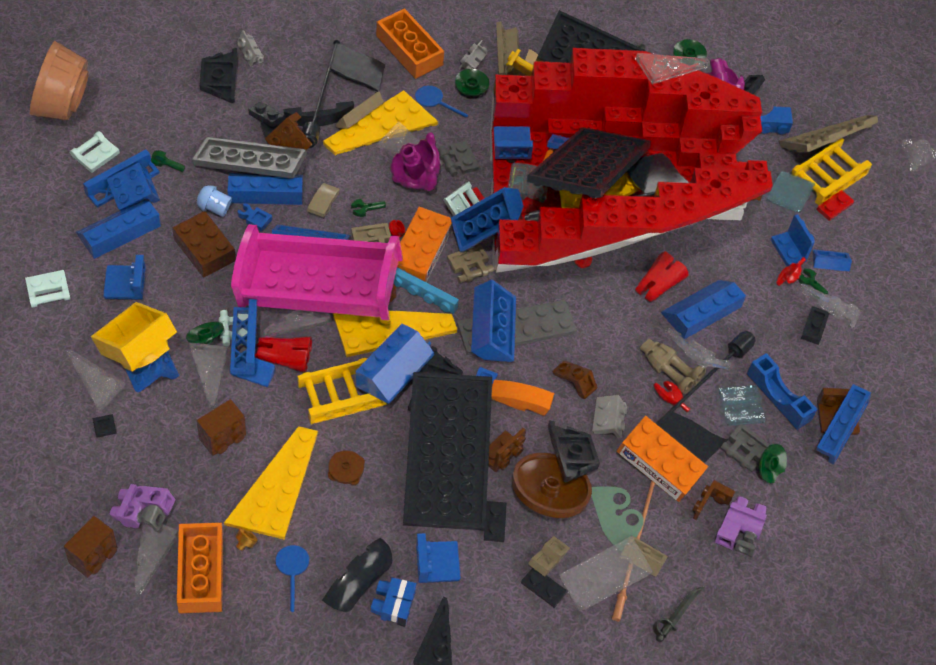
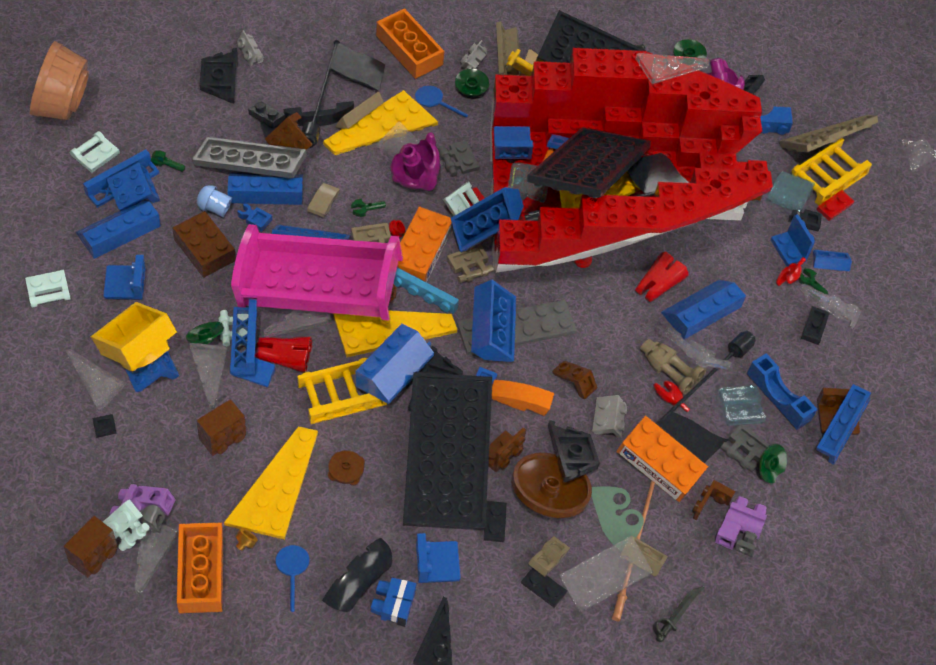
none -> light aqua plate [103,499,149,551]
none -> black plate [788,209,822,232]

